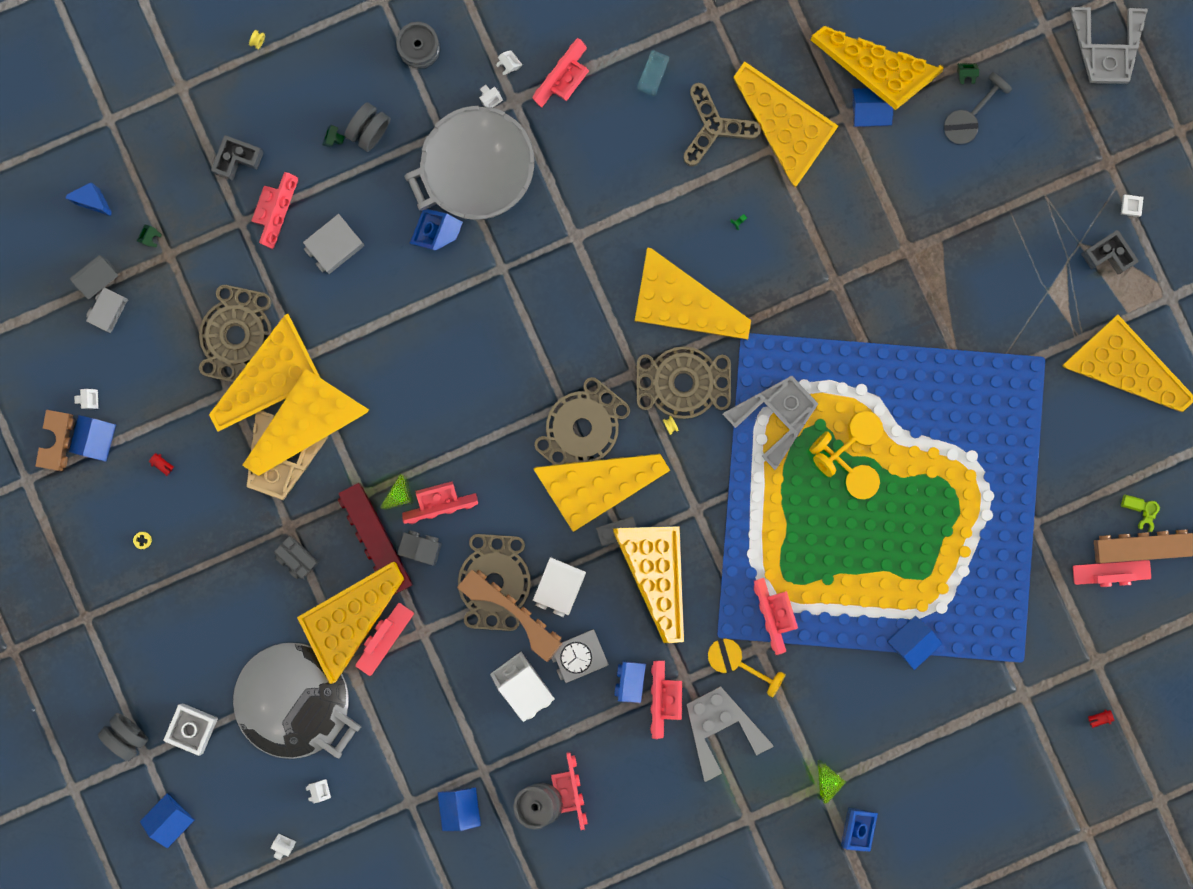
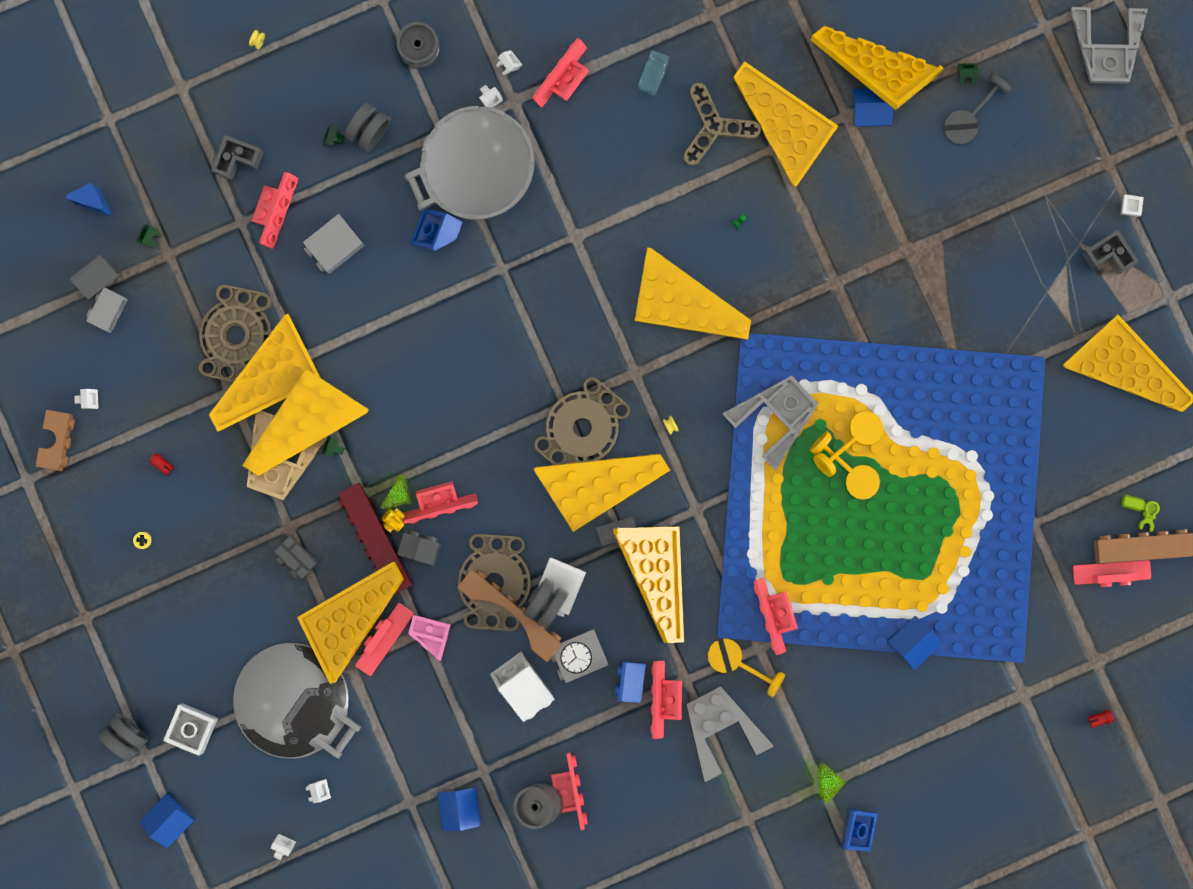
slope [69,415,116,461] -> none
dark tan piece [637,346,731,419] -> none
none -> dark green tile [322,436,345,457]
none -> yellow gear [381,508,405,533]
none -> bright pink wing [408,615,451,661]
none -> dark grey wheel [523,578,569,629]

